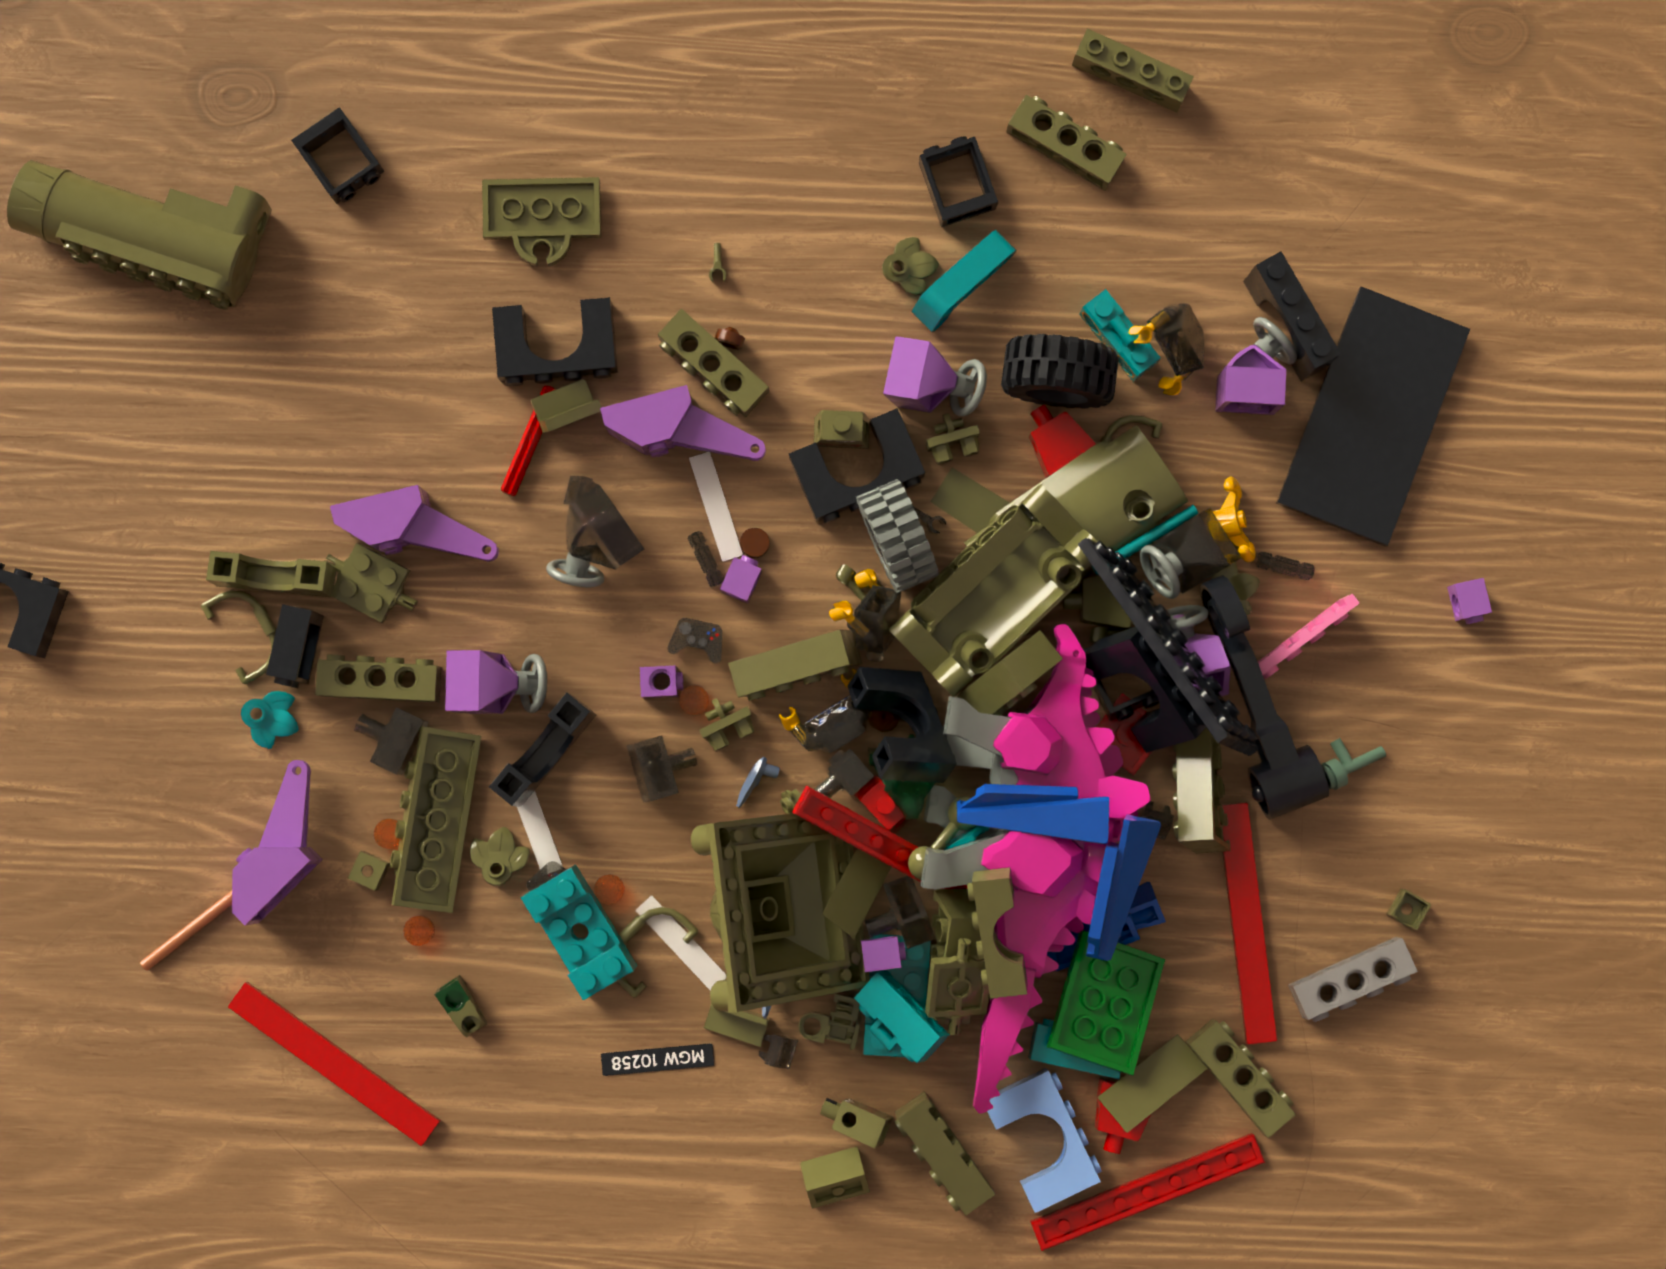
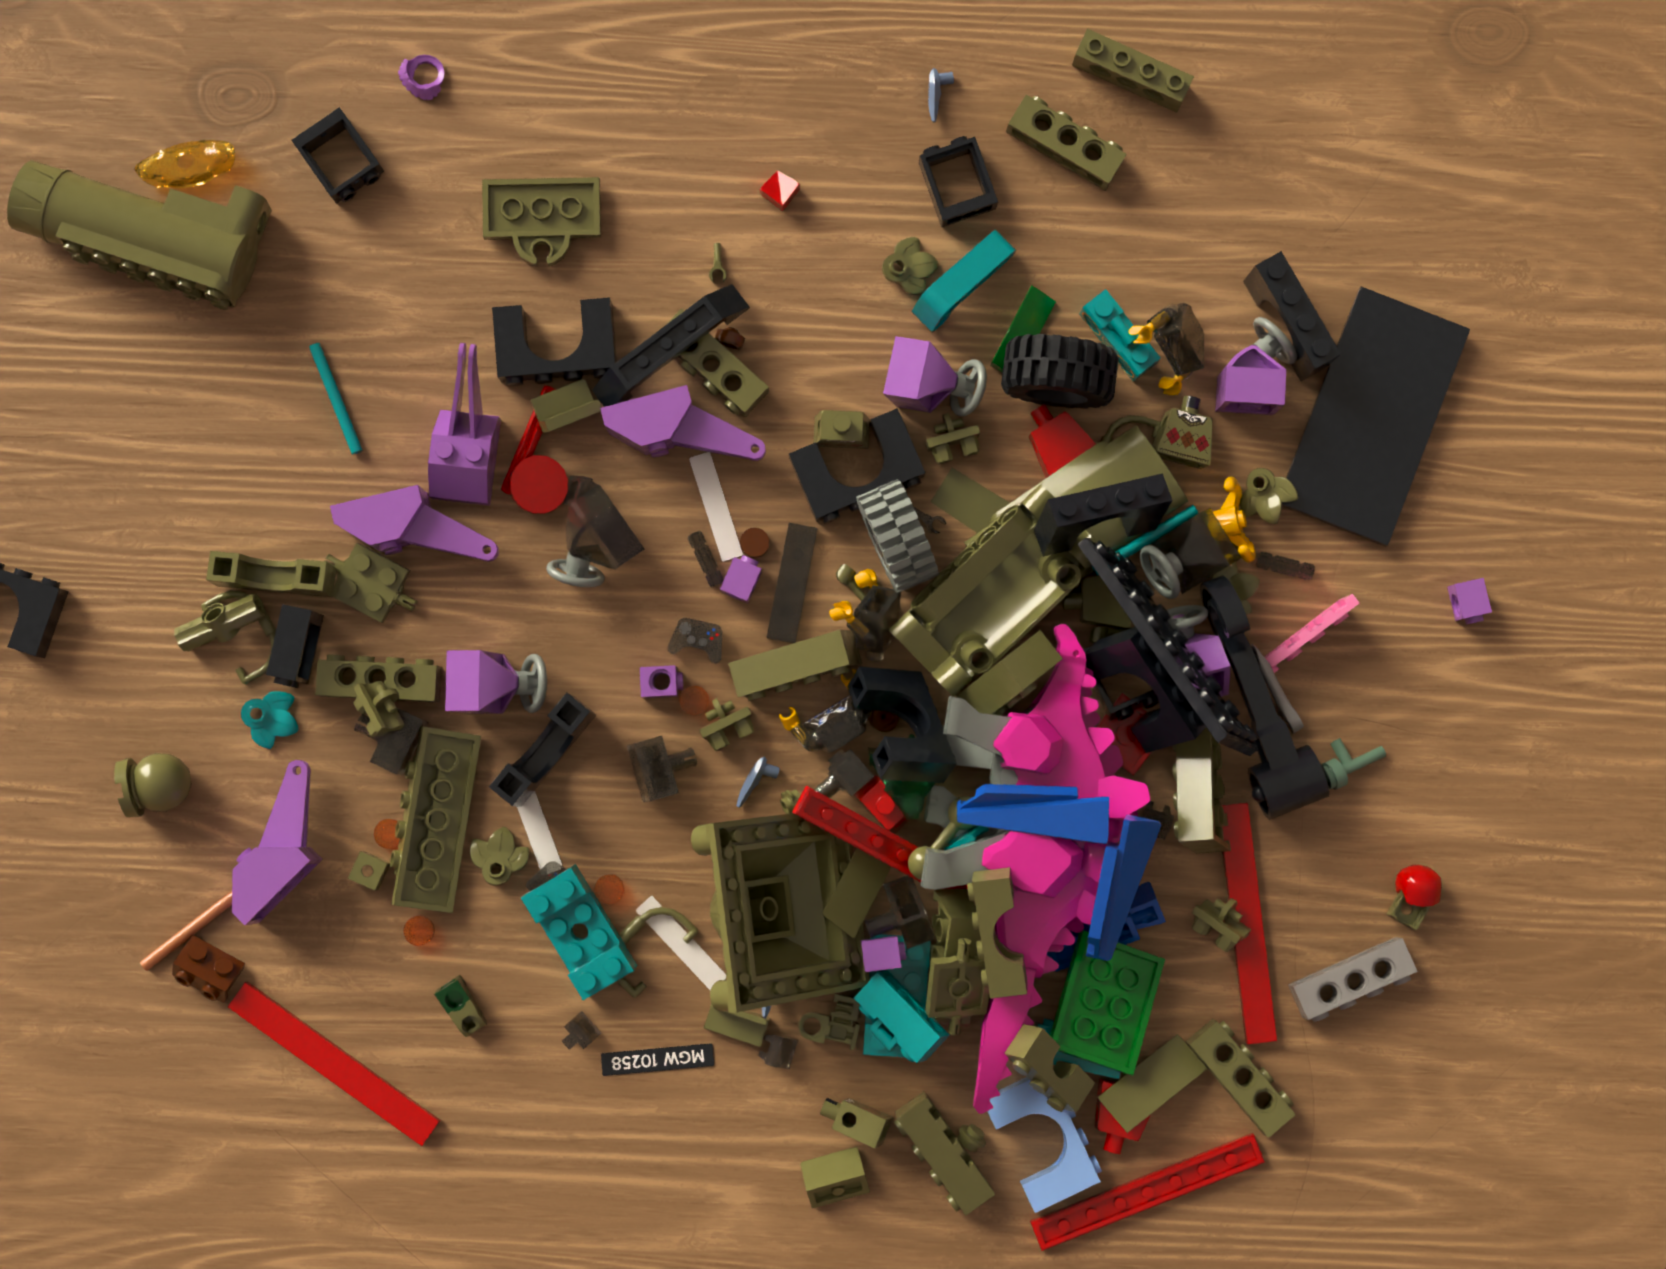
none -> olive tile [114,753,192,818]
none -> clear yellow piece [134,140,235,188]
none -> reddish brown bracket [172,935,245,1003]
none -> olive piece [174,593,266,652]
none -> teal bar [309,343,363,455]
none -> olive hips [353,681,405,737]
none -> medium lavender piece [398,55,445,100]
none -> medium lavender slope [428,343,501,506]
none -> red tile [509,455,568,514]
none -> clear smoke tile [562,1011,601,1050]
none -> black slope [592,284,750,407]
none -> red slope [759,171,800,211]
none -> clear smoke tile [767,523,818,644]
none -> sand blue bar [928,68,954,122]
none -> olive plate [957,1124,986,1152]
none -> green slope [990,285,1056,372]
none -> olive arch [1004,1024,1095,1113]
none -> black arch [1034,473,1173,557]
none -> olive torso [1152,396,1213,469]
none -> olive hips [1192,898,1251,952]
none -> olive plate [1240,468,1298,524]
none -> light grey piece [1251,644,1304,734]
none -> red hair [1395,865,1442,907]

